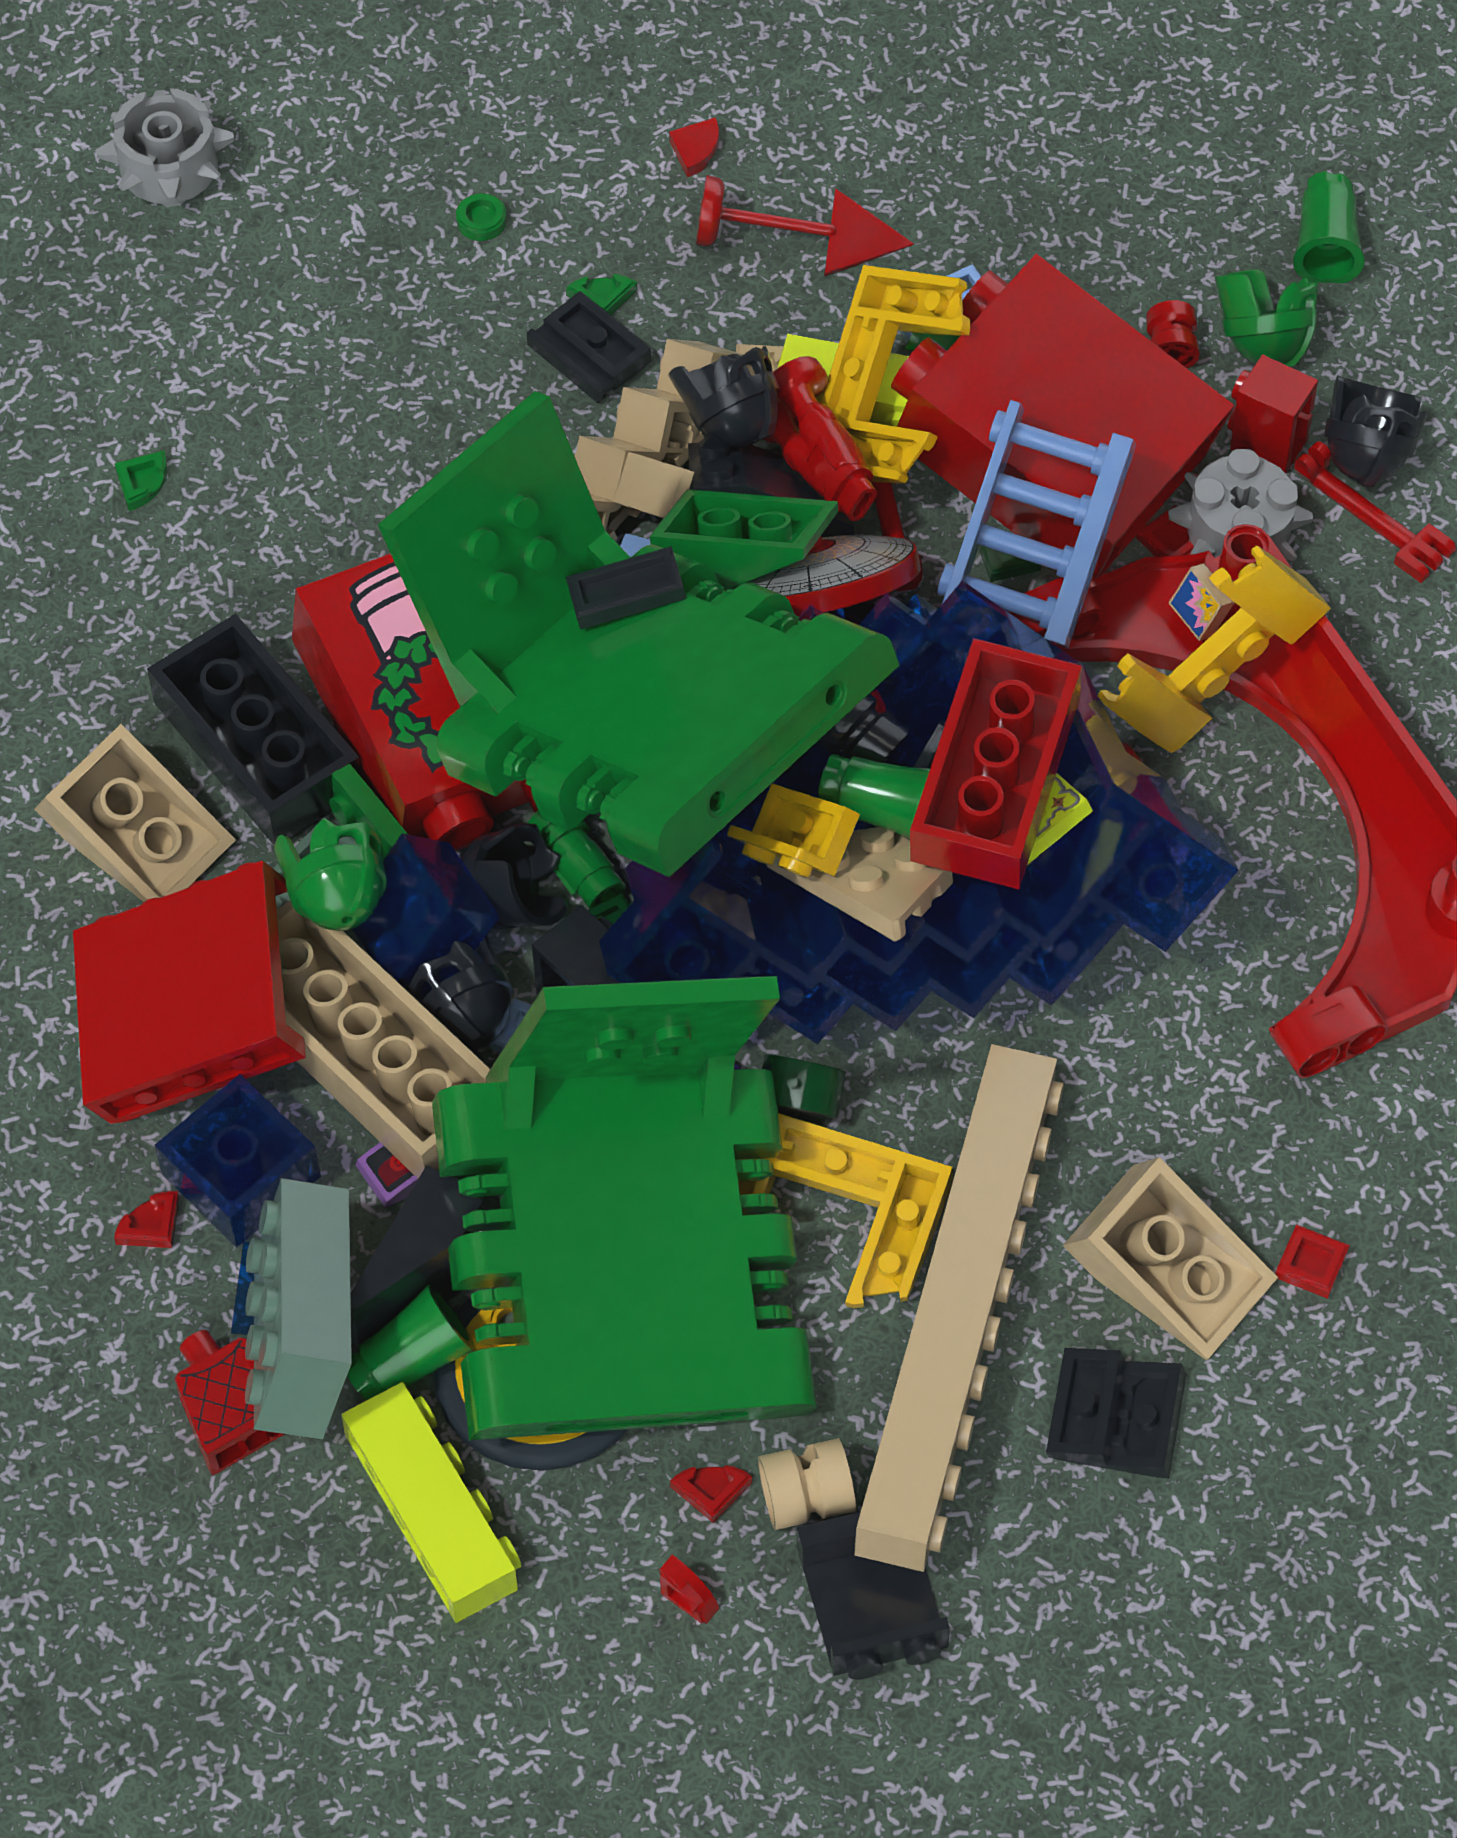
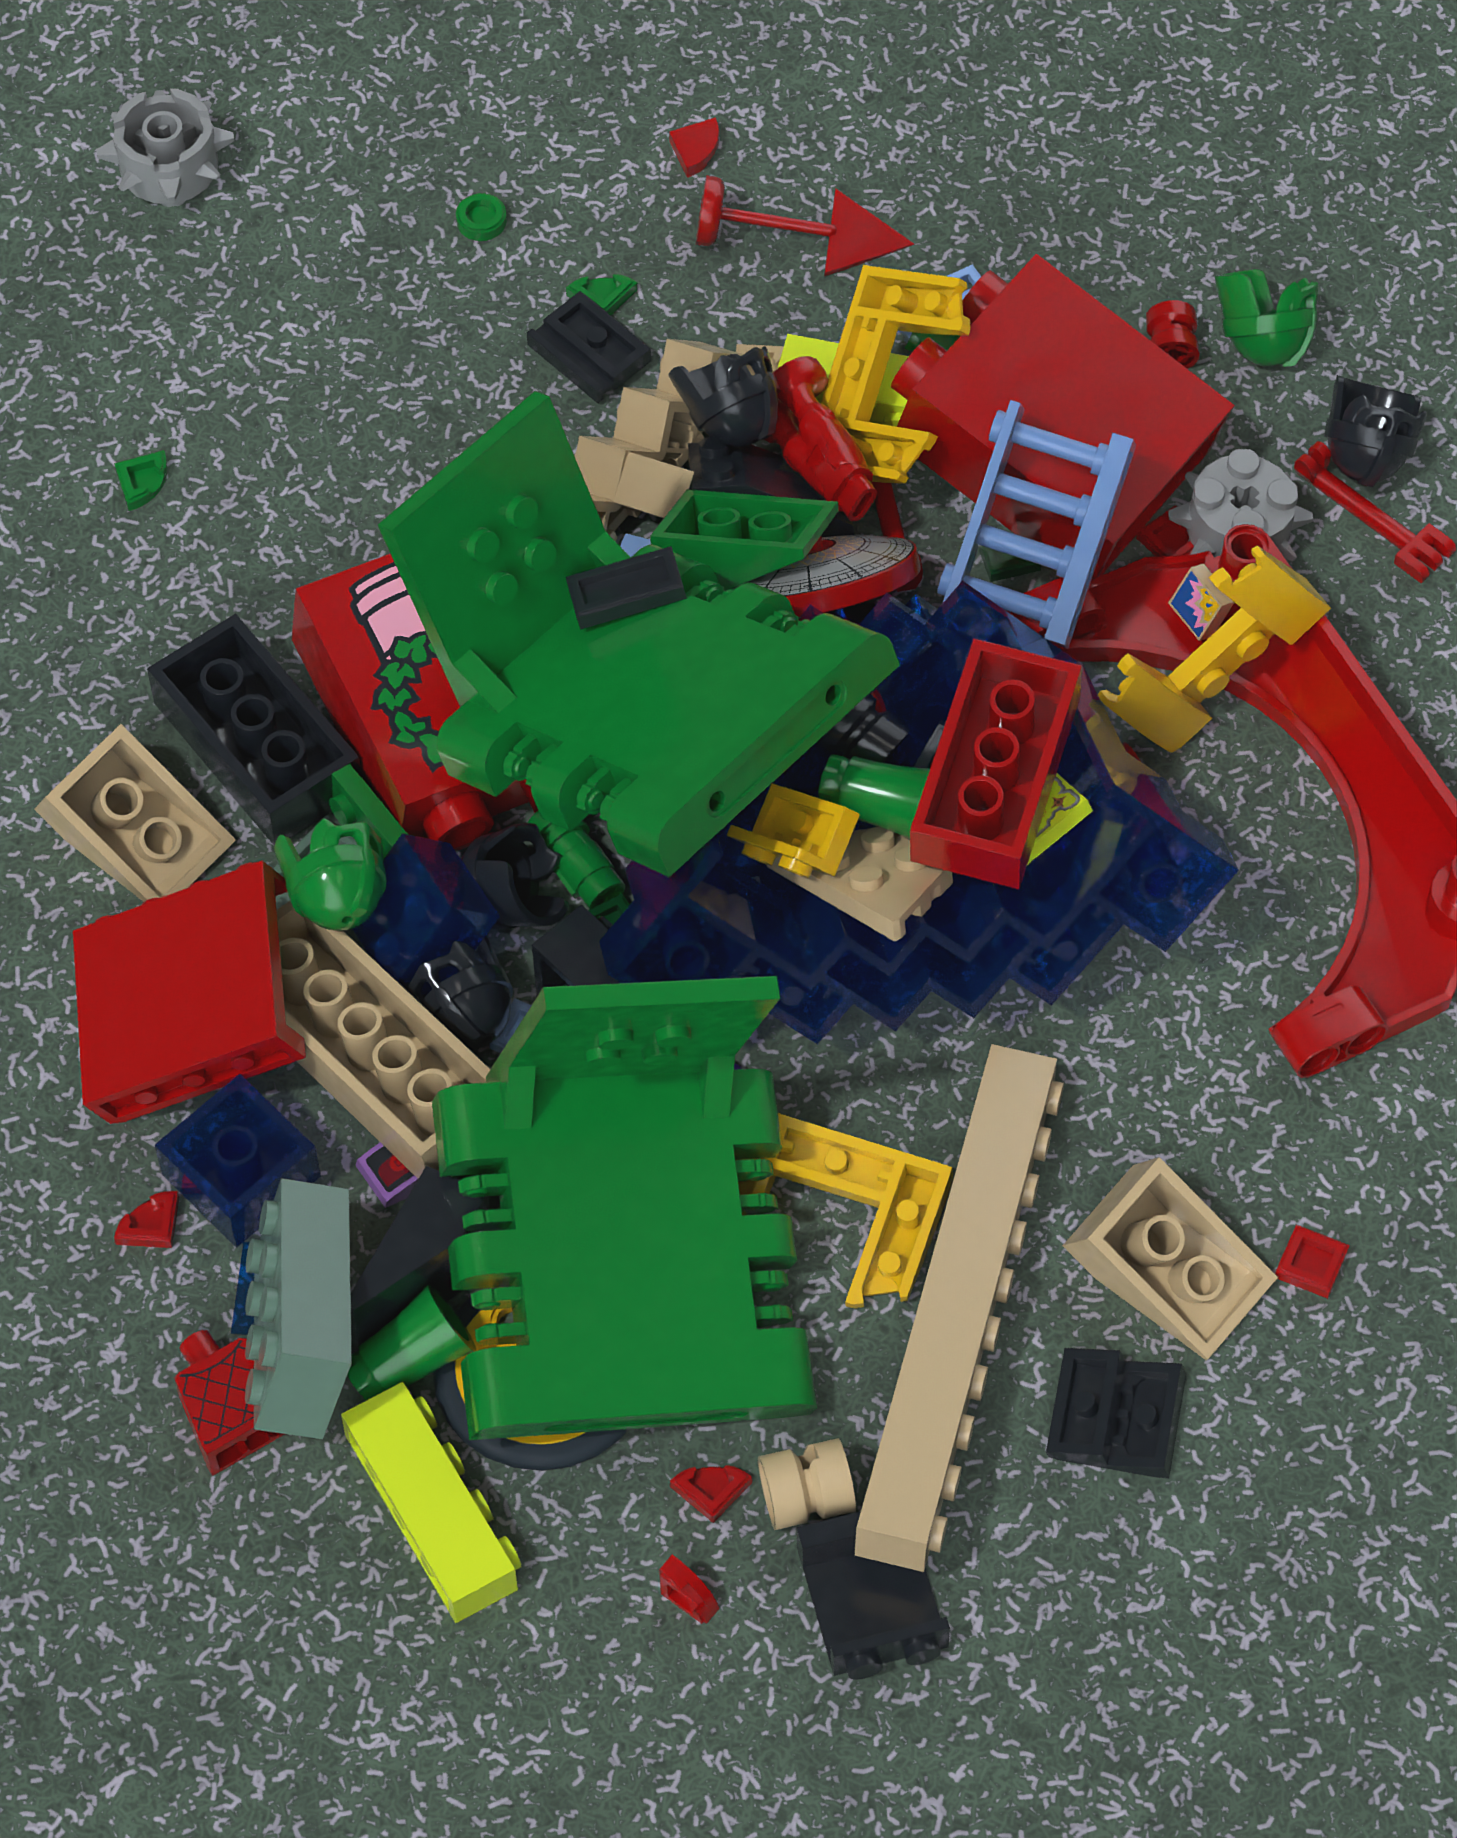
dark green piece [762,1054,846,1119] -> none
red piece [1227,355,1318,473] -> none
green plant [1293,171,1365,284] -> none

